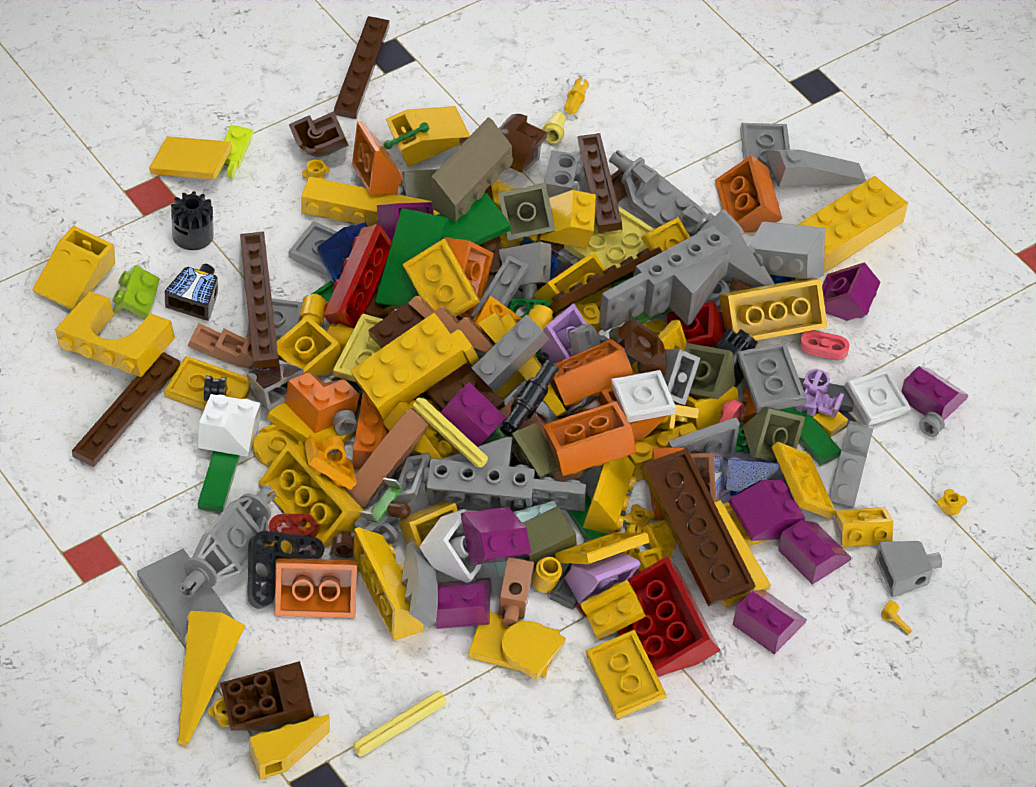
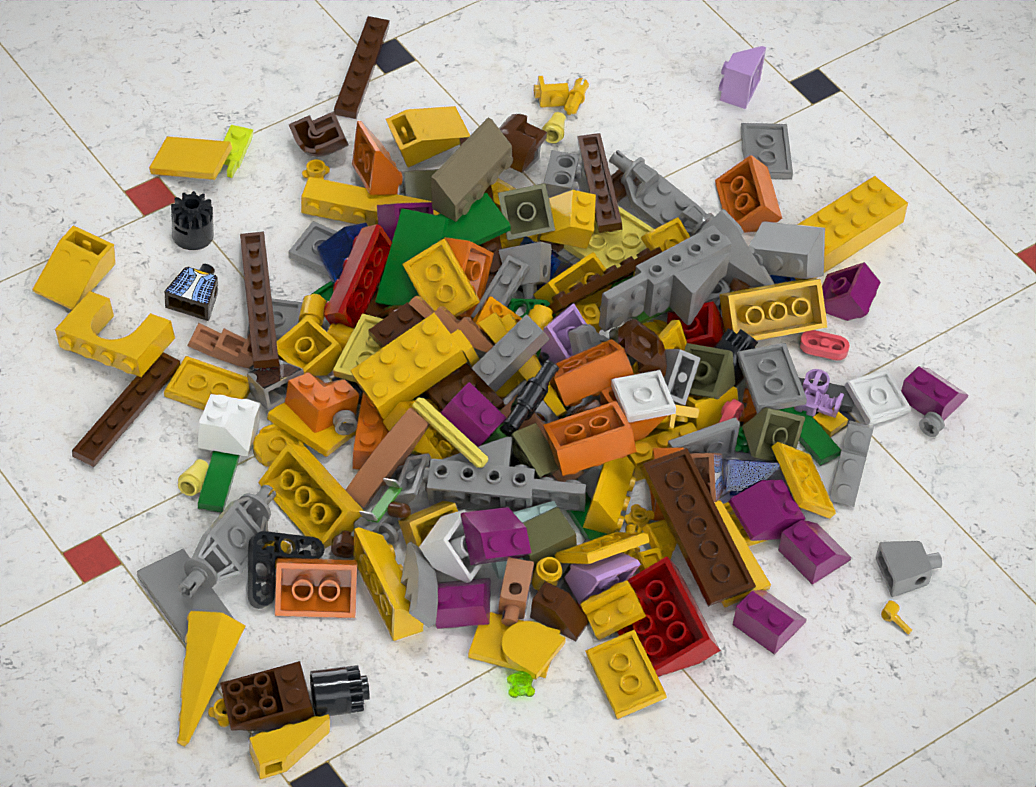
lime bracket [112,265,160,319] -> none
black wheel [204,375,227,401] -> none
clear red beam [268,514,320,537] -> none
light orange plate [304,435,357,490] -> none
light yellow axle [353,691,446,756] -> none
green hinge [384,122,430,149] -> none
light grey wedge [766,149,866,187] -> none
yellow bracket [835,507,894,547] -> none
yellow plate [937,489,967,515] -> none
none -> light yellow cone [178,459,209,496]
none -> black gear [310,665,370,717]
none -> clear neon green plate [507,671,535,698]
none -> reddish brown slope [530,581,589,642]
none -> yellow bracket [533,76,569,107]
none -> lavender slope [719,46,766,109]

